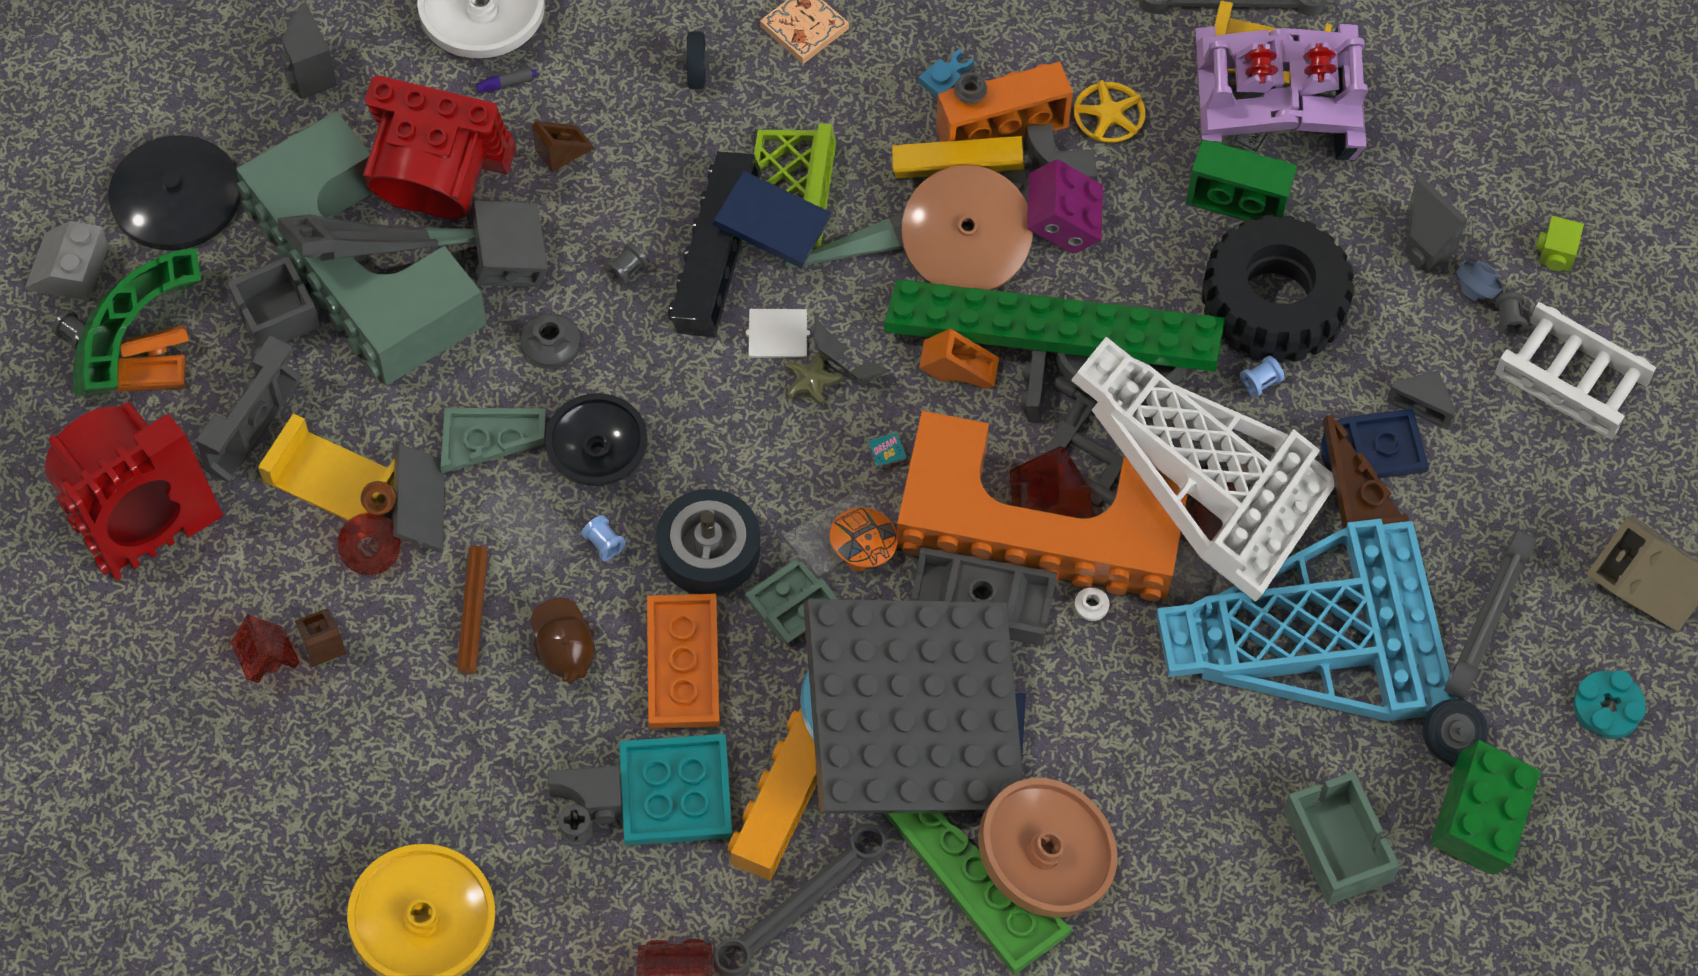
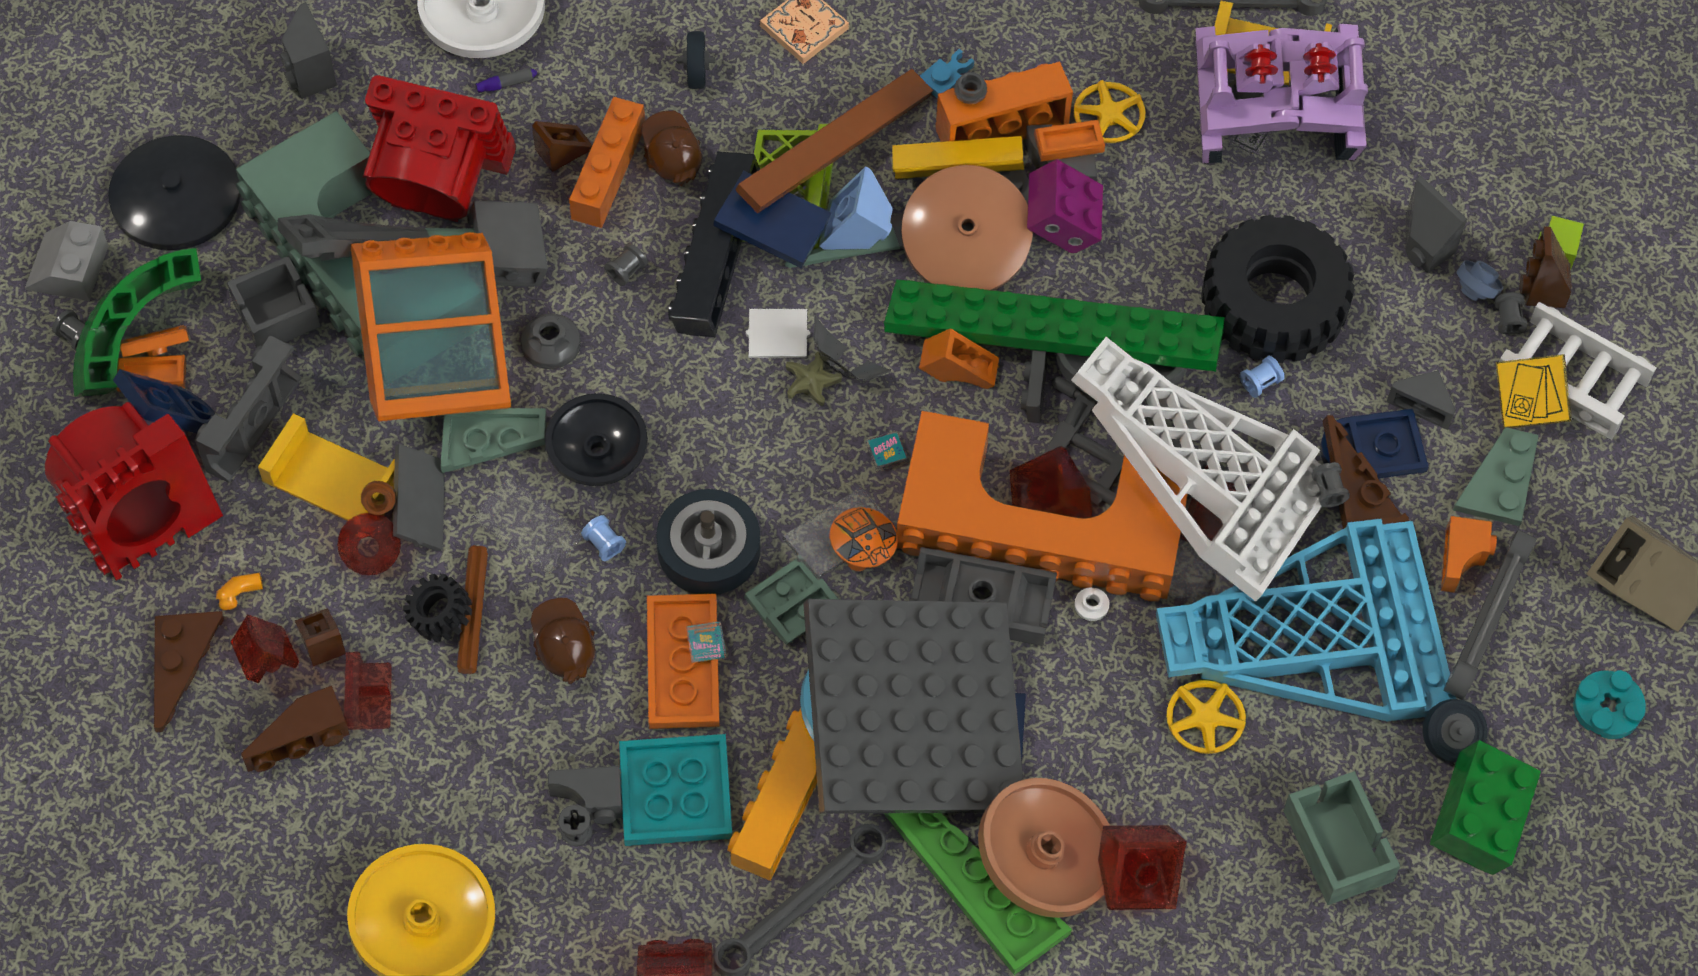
green brick [1185,139,1297,221] -> none
none -> dark blue tile [113,369,215,434]
none -> reddish brown wing [154,611,224,732]
none -> light orange arm [216,572,263,610]
none -> reddish brown slope [241,686,350,772]
none -> clear red panel [344,652,392,730]
none -> window [351,232,511,421]
none -> black tyre [403,573,472,642]
none -> orange brick [569,97,645,228]
none -> reddish brown hair [641,110,703,186]
none -> clear tile [686,621,726,663]
none -> dark orange tile [735,69,934,213]
none -> light blue slope [819,166,893,250]
none -> orange tile [1034,119,1105,162]
none -> clear red slope [1098,825,1187,910]
none -> yellow wheel [1166,680,1246,754]
none -> dark grey bush [1311,462,1350,507]
none -> orange arch [1441,516,1497,593]
none -> sand green wing [1453,427,1539,526]
none -> yellow tile [1495,354,1572,429]
none -> reddish brown slope [1519,226,1571,308]

